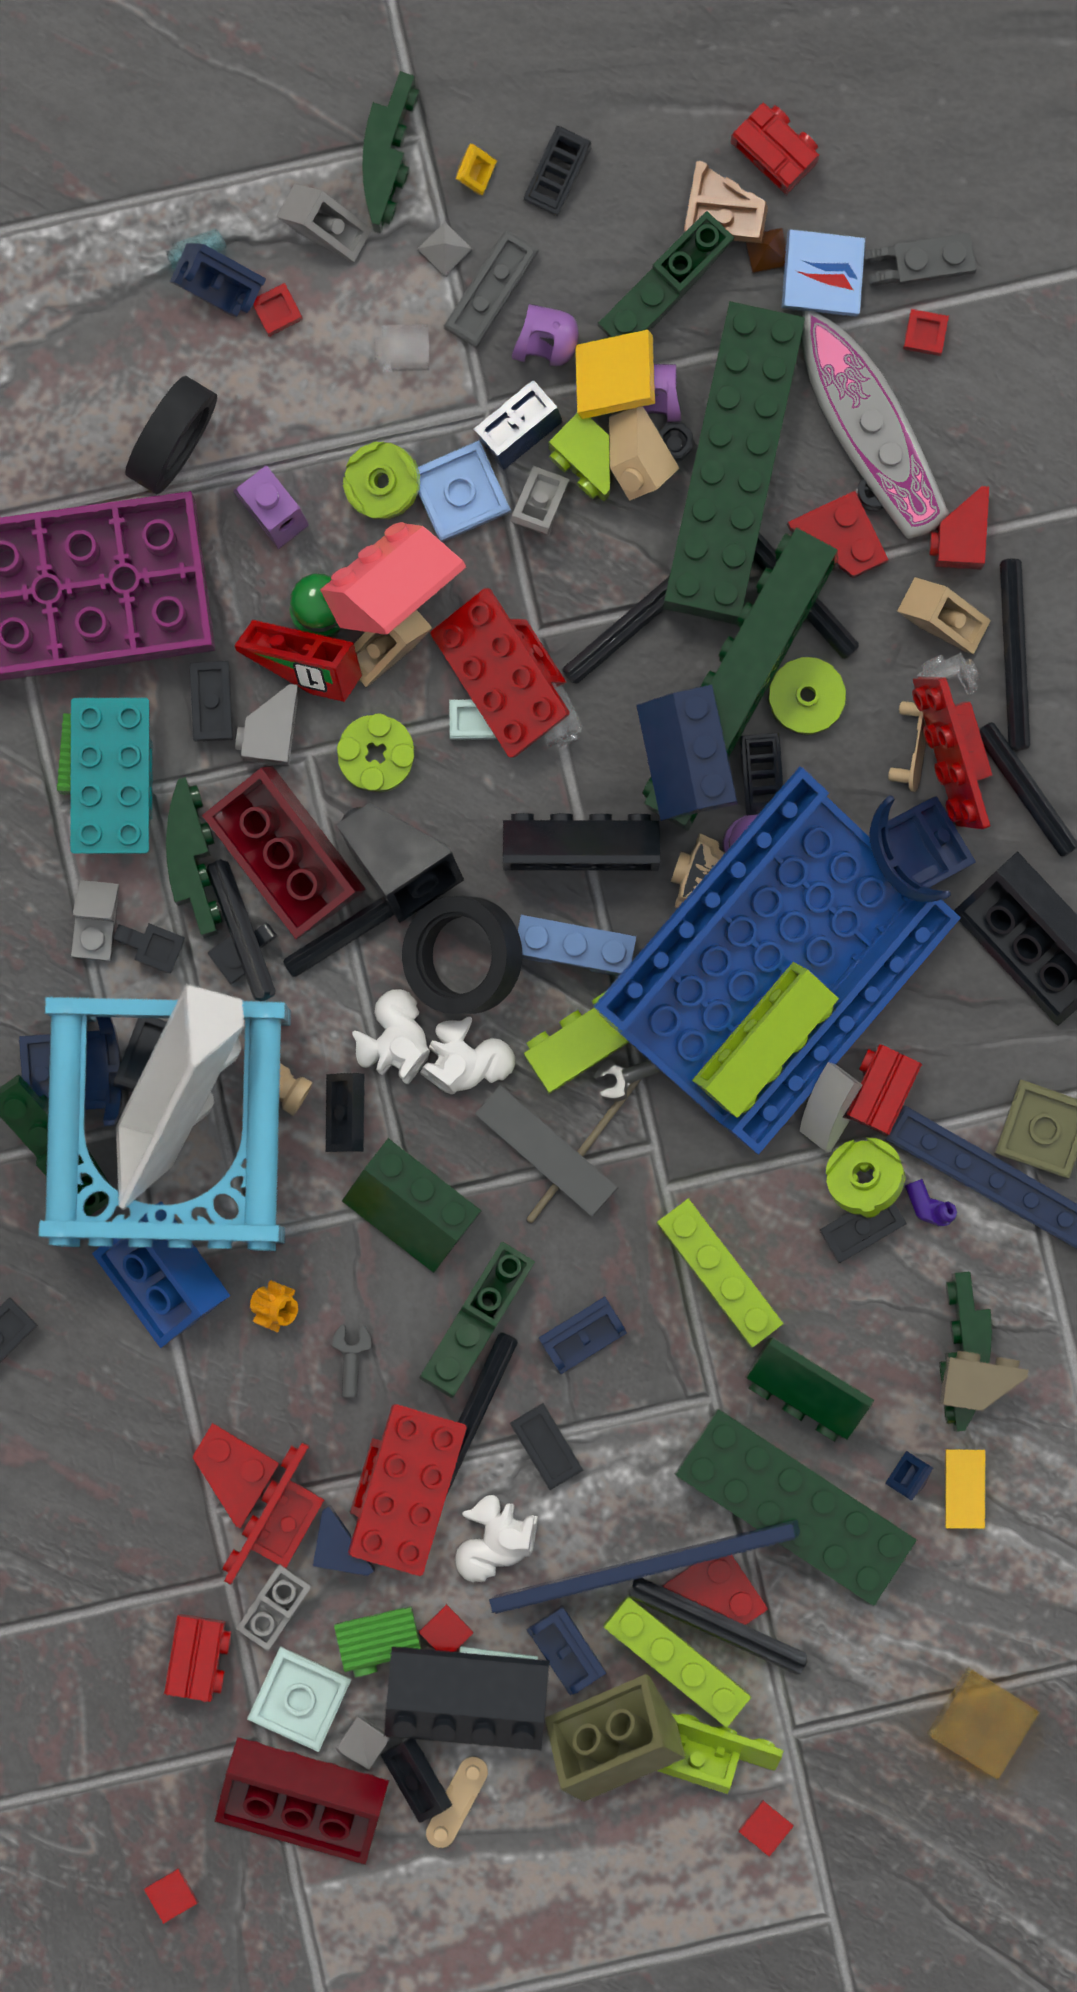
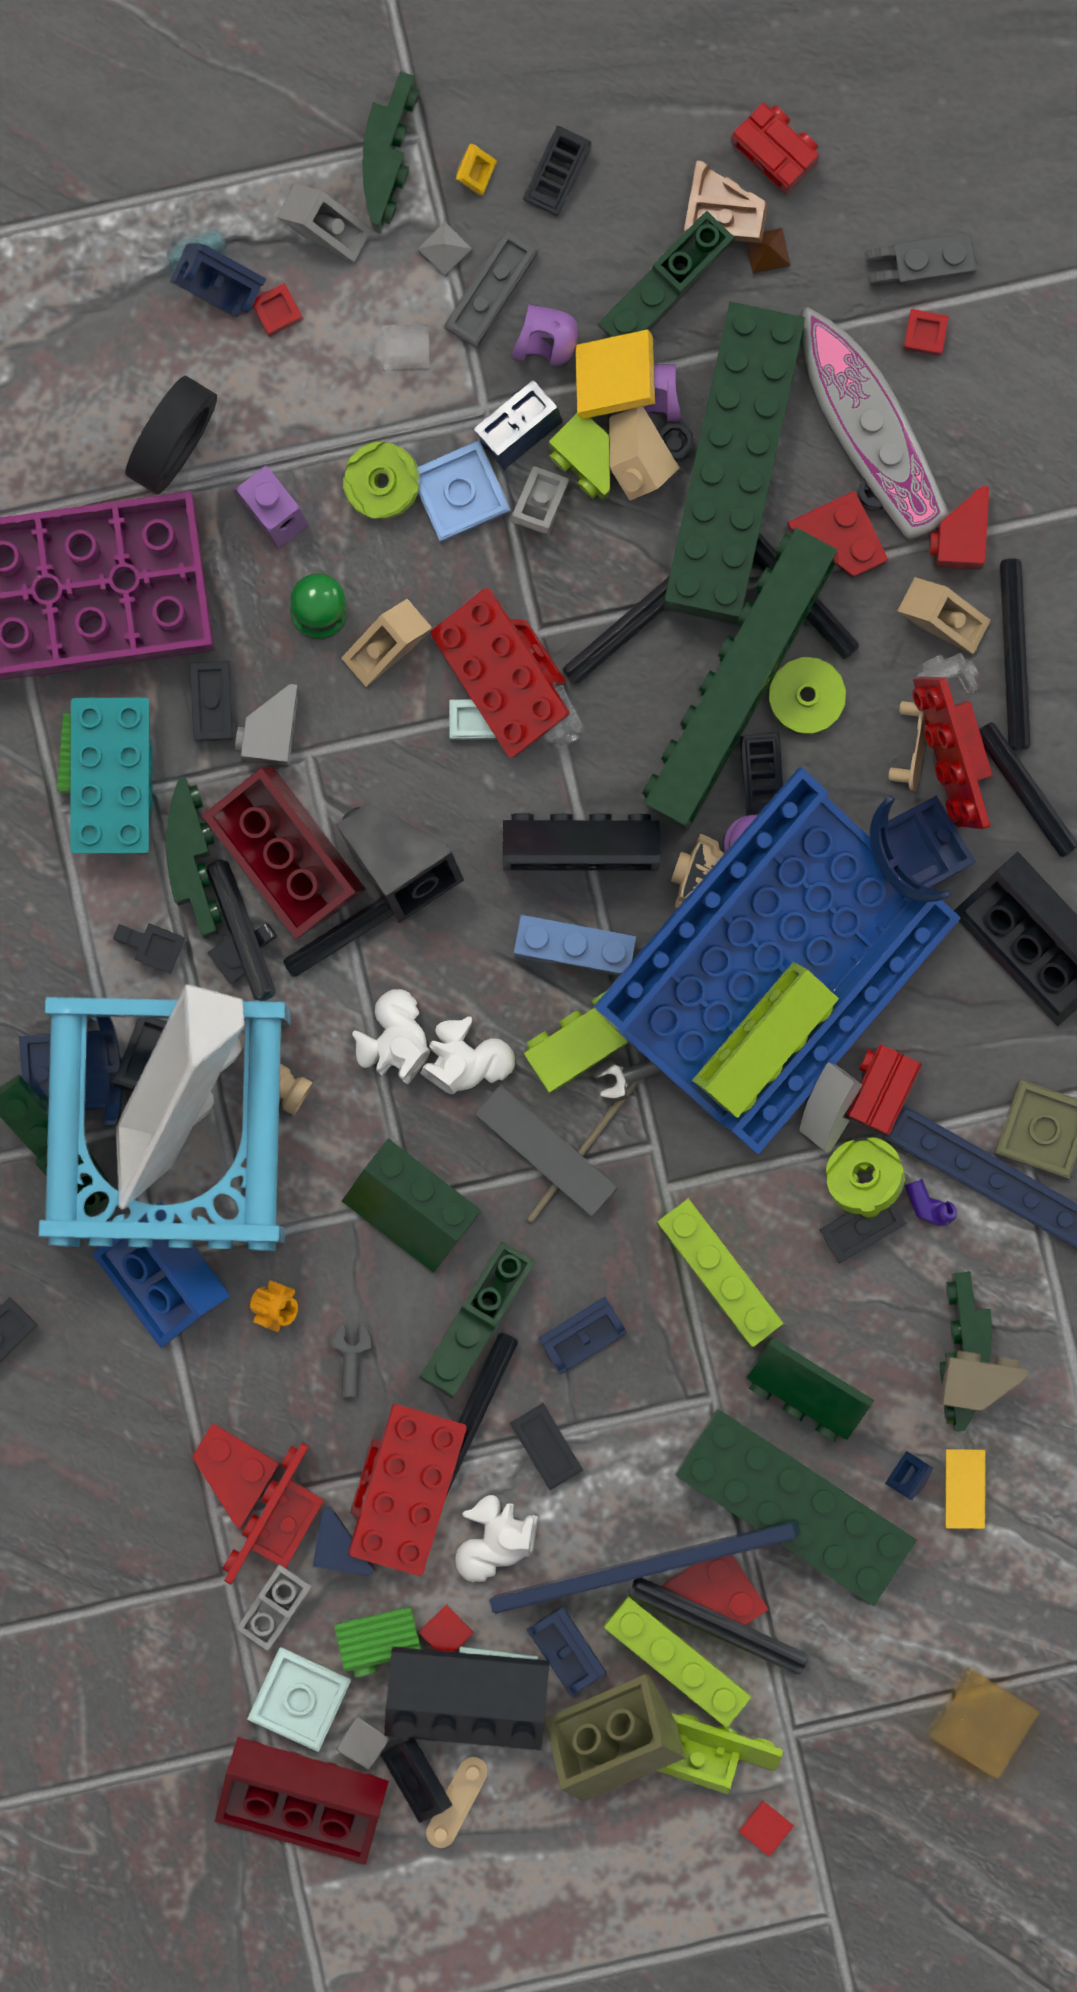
light grey slope [71,880,119,962] -> none
red tile [144,1868,198,1924] -> none
red brick [164,1614,232,1702] -> none
red slope [234,620,362,702] -> none
coral slope [320,522,466,635] -> none
black plate [325,1073,365,1152] -> none
lime plate [337,713,415,792] -> none
black tyre [402,896,522,1014] -> none
dark blue slope [636,685,738,821] -> none
light blue tile [782,229,865,317] -> none

